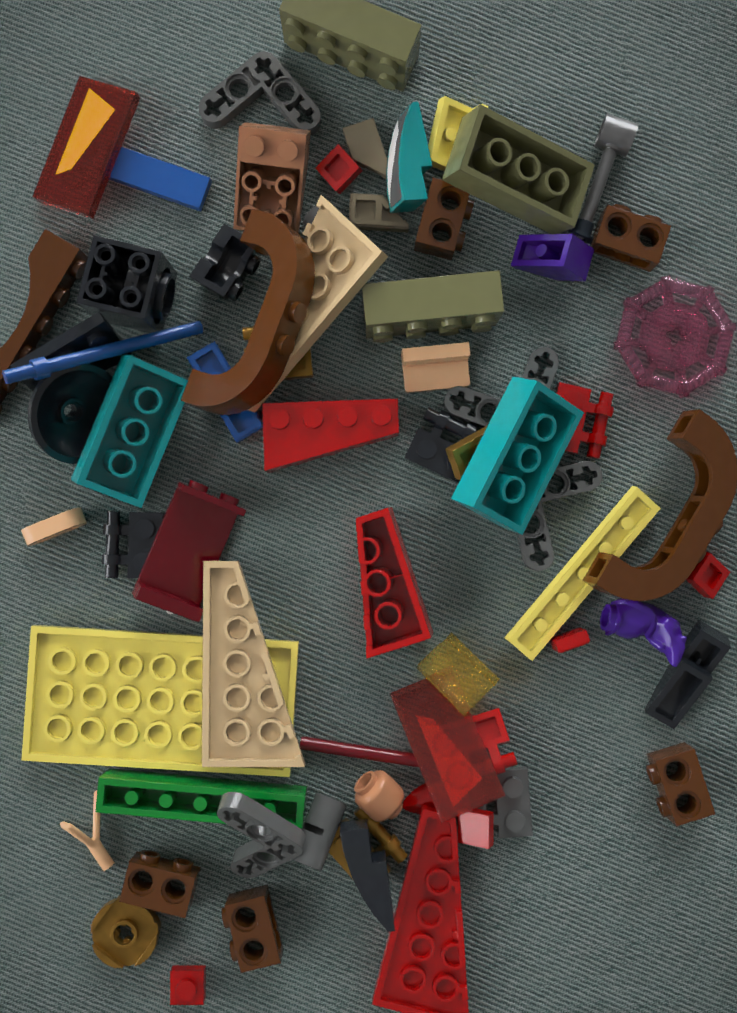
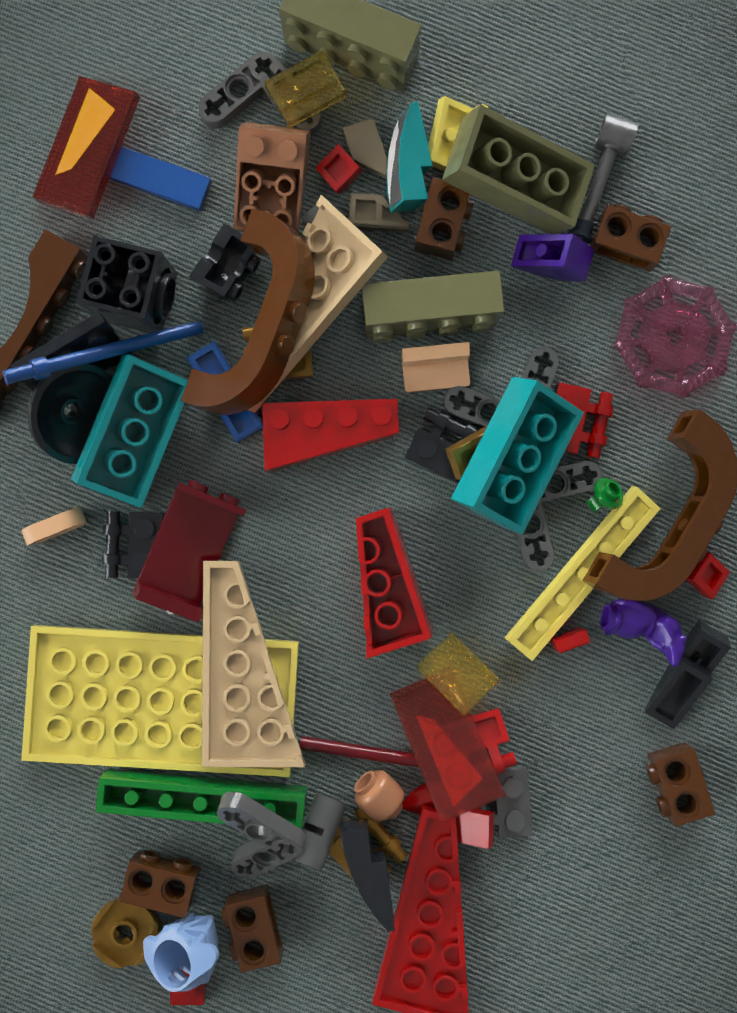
light nougat plant [60,790,115,871] -> none
none -> light blue piece [143,913,219,992]
none -> clear yellow plate [264,50,347,128]
none -> green plate [586,478,623,512]

